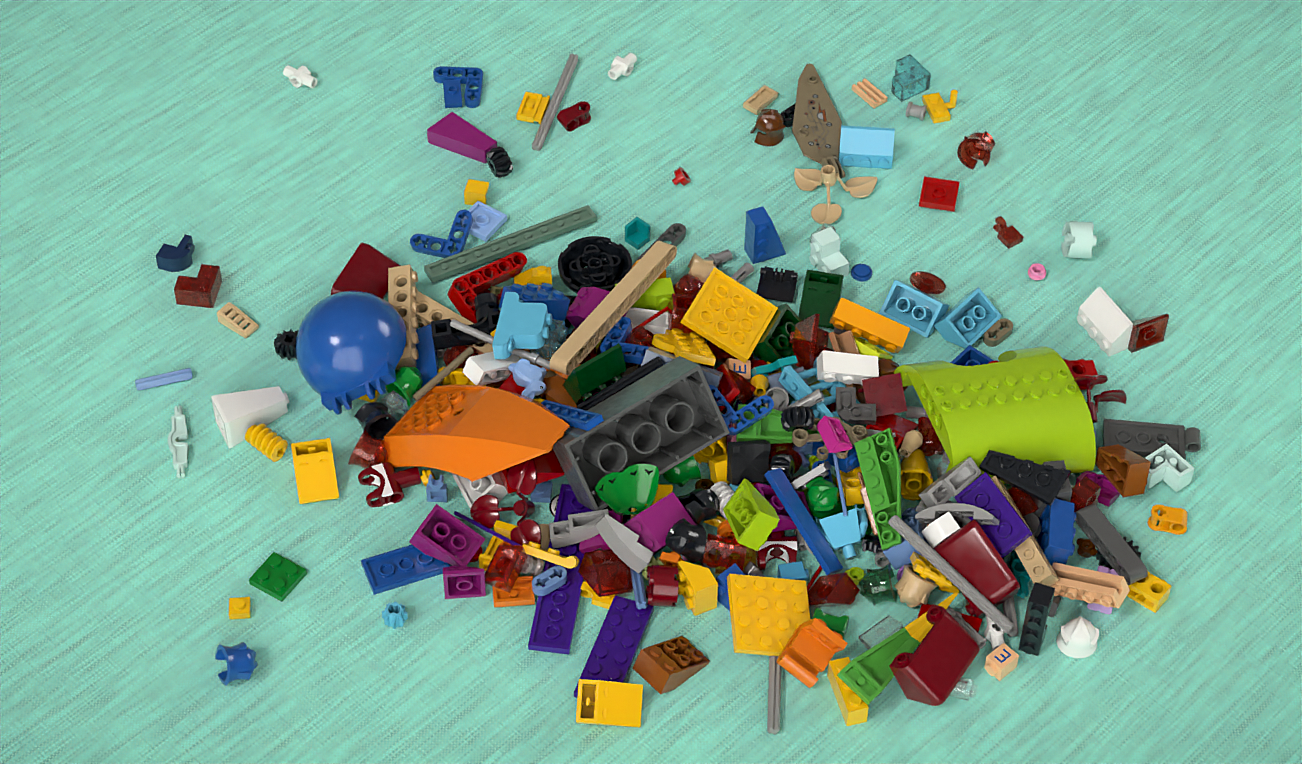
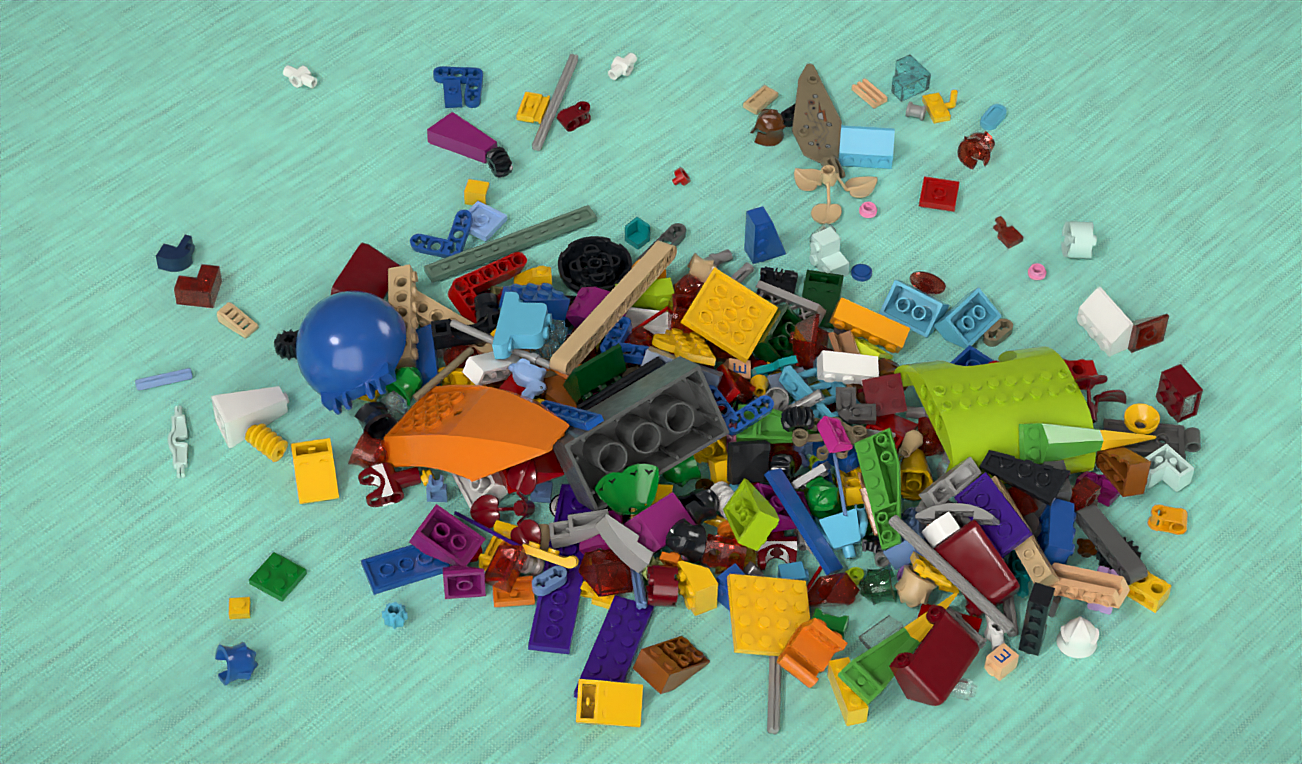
none -> light grey fence [756,280,826,331]
none -> bright pink plate [859,202,877,218]
none -> medium azure tile [980,104,1007,130]
none -> bright green plate [1019,423,1157,463]
none -> yellow piece [1124,403,1160,435]
none -> dark red piece [1156,364,1203,423]

